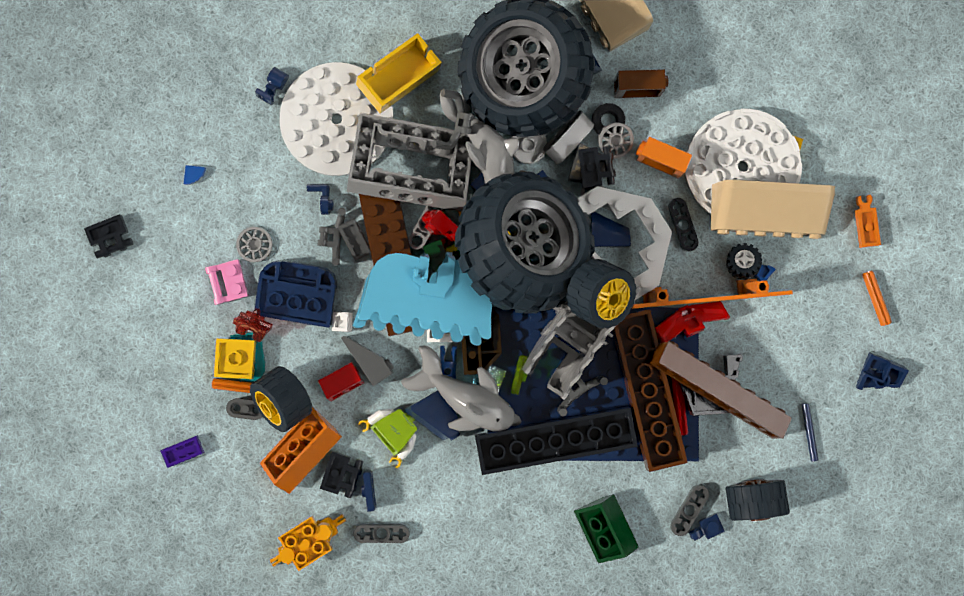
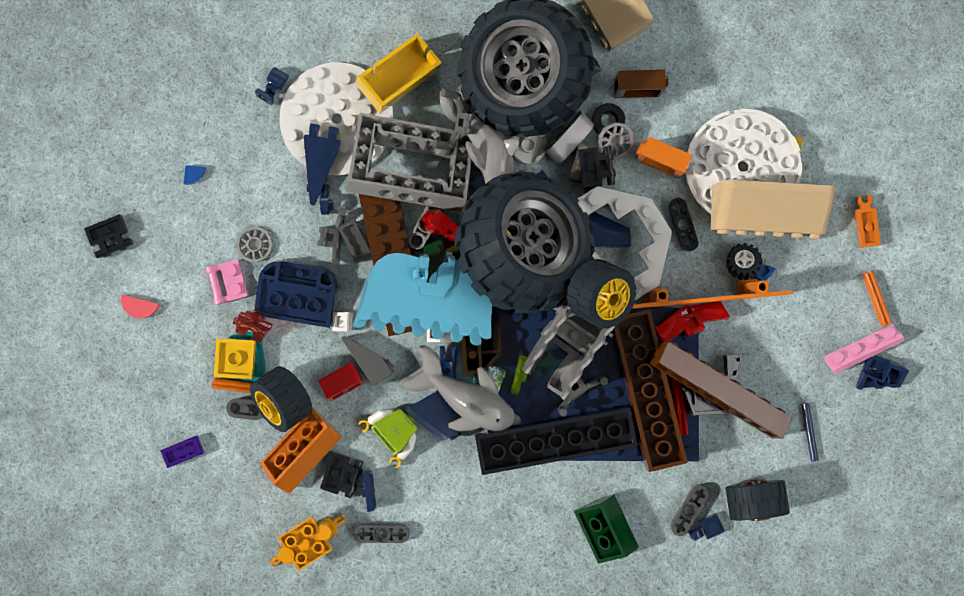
none -> coral tile [121,295,160,318]
none -> dark blue flag [303,123,341,205]
none -> bright pink plate [824,324,904,374]

